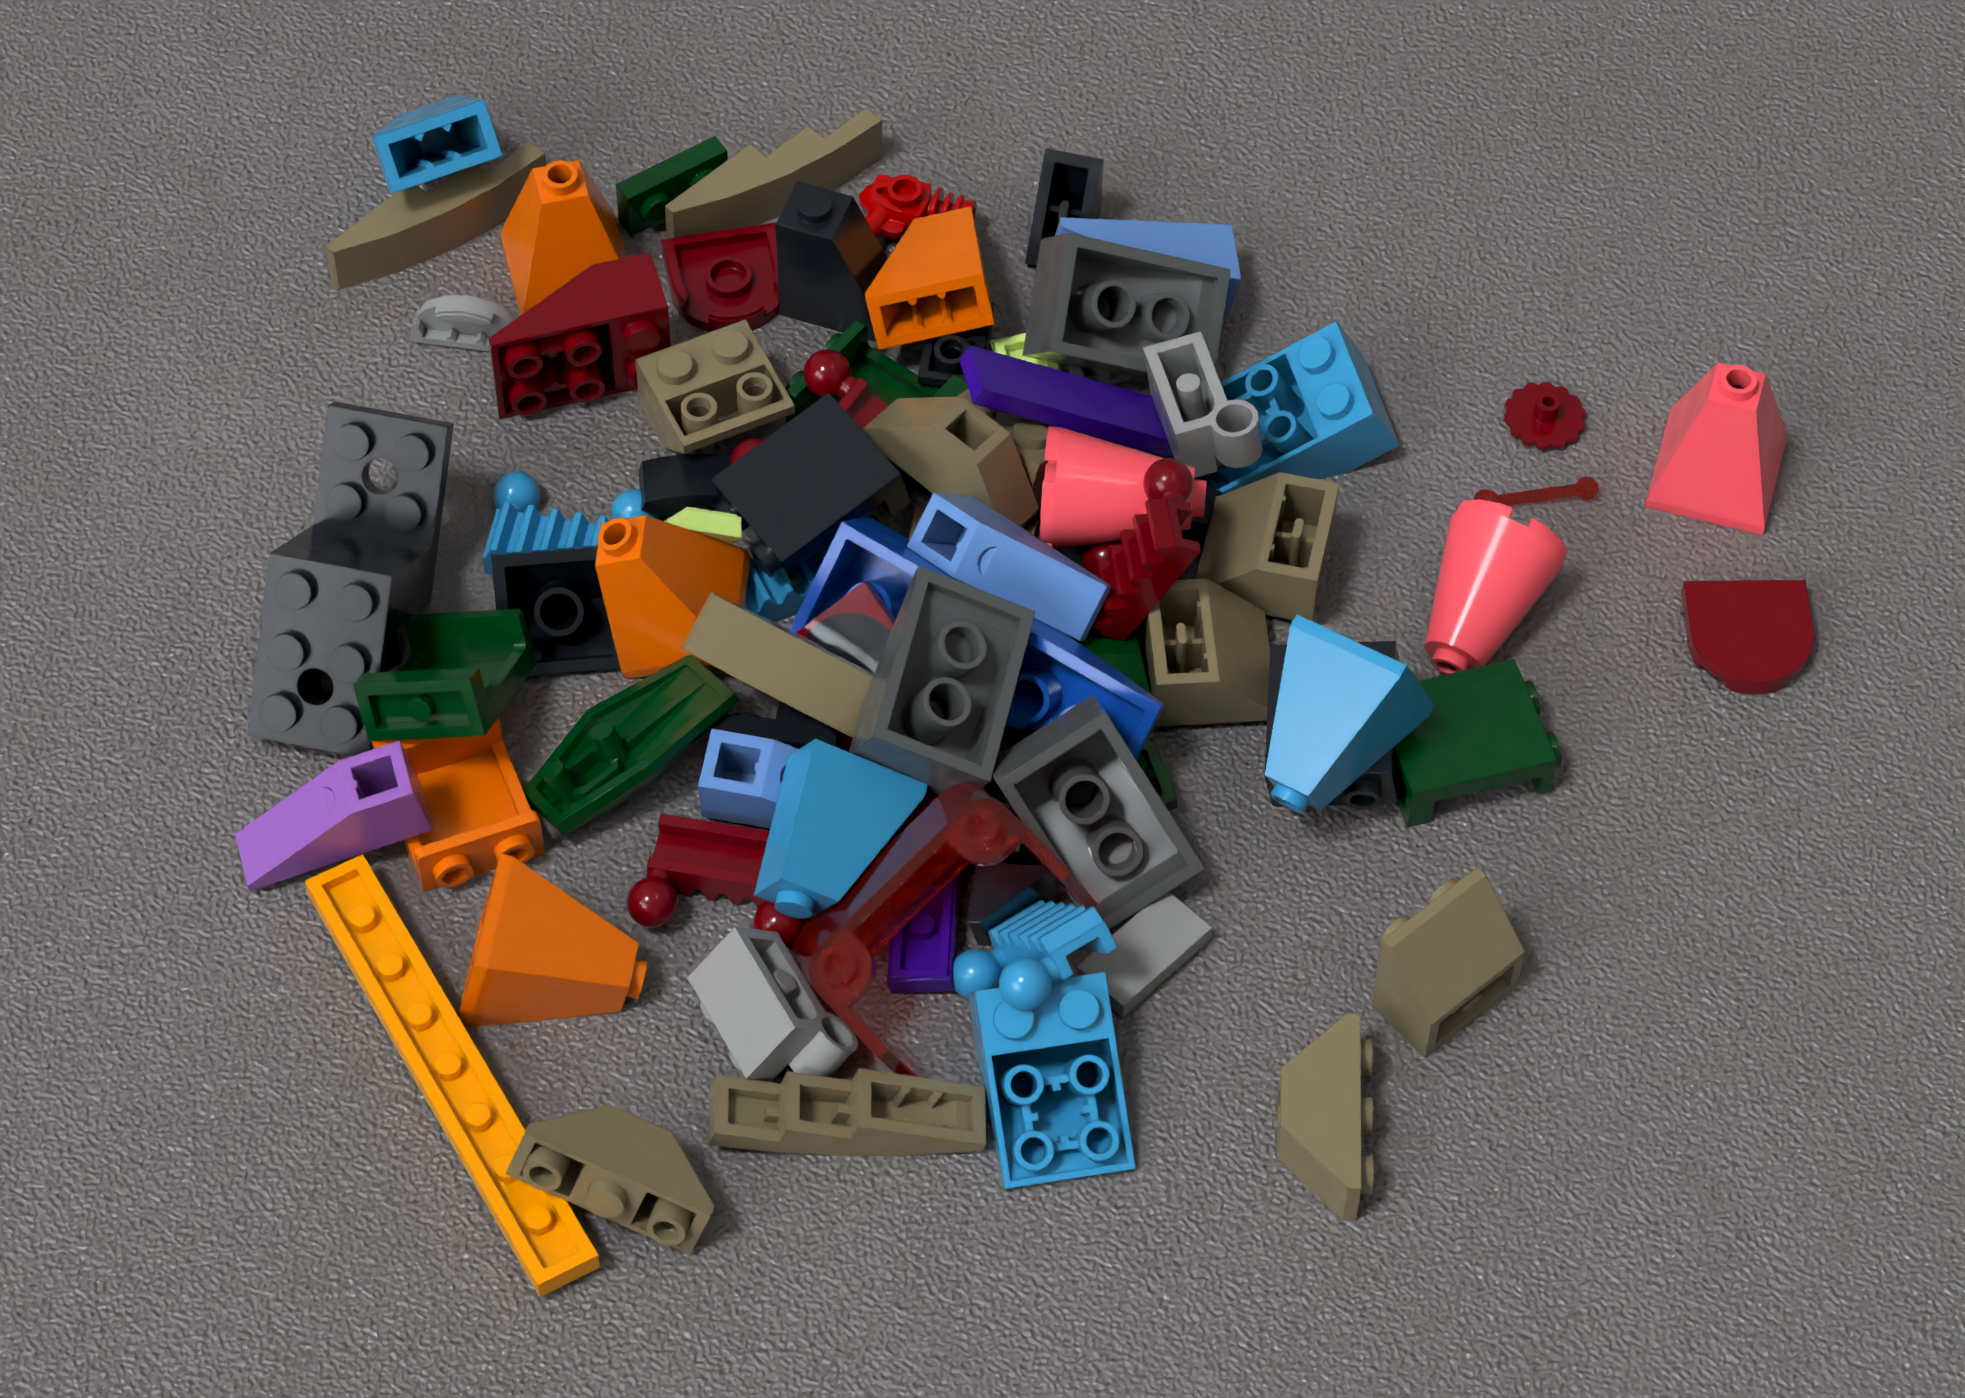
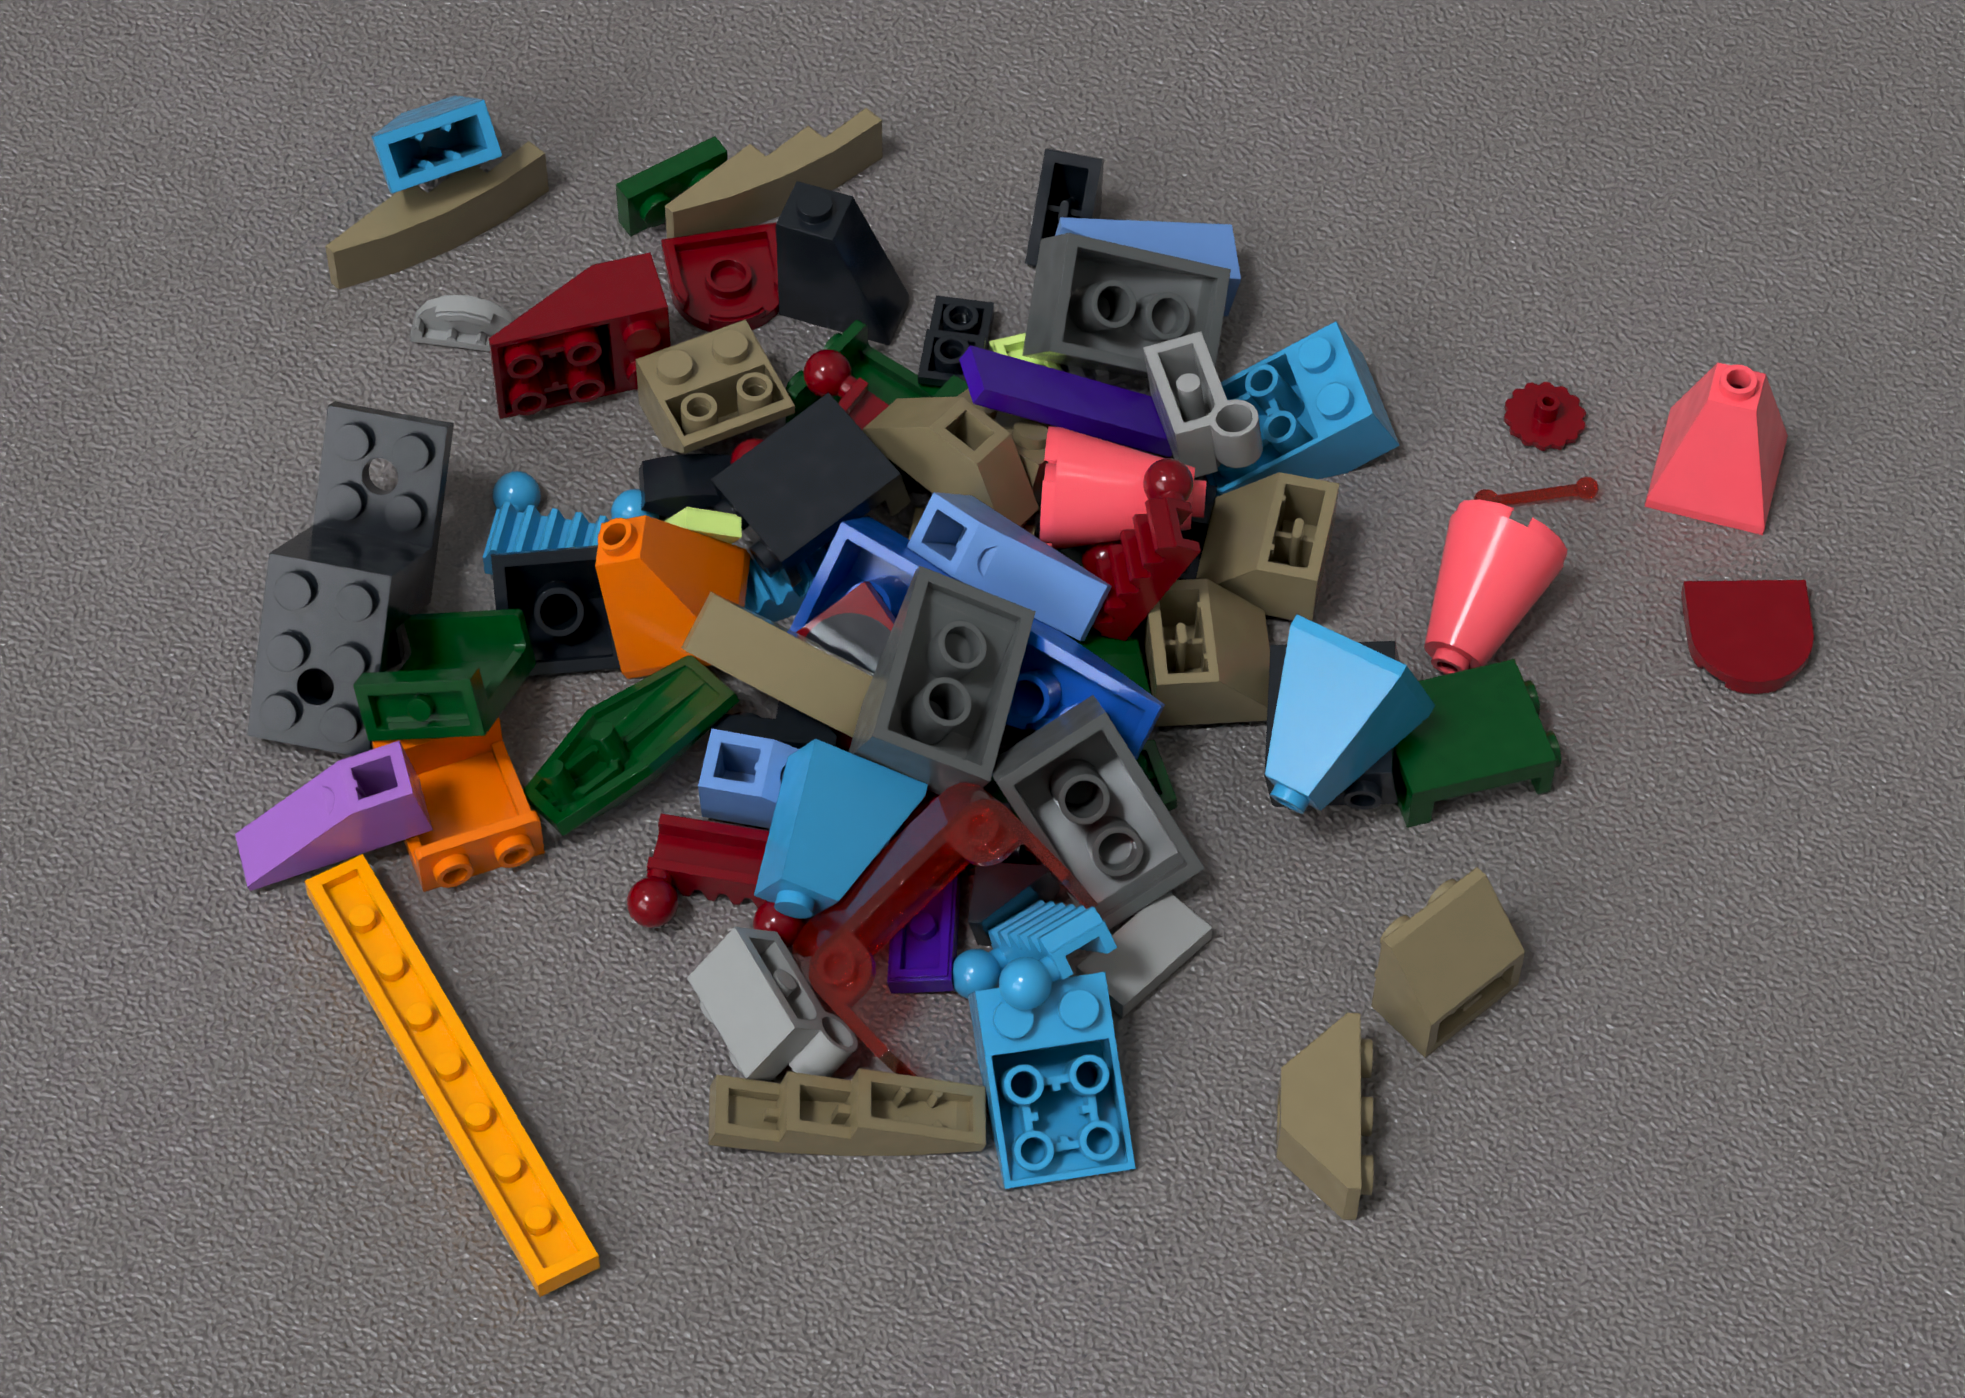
orange slope [458,853,647,1028] -> none
orange slope [500,160,626,316] -> none
dark tan slope [505,1105,714,1255] -> none
red piece [859,174,977,239] -> none
orange slope [865,206,995,350] -> none

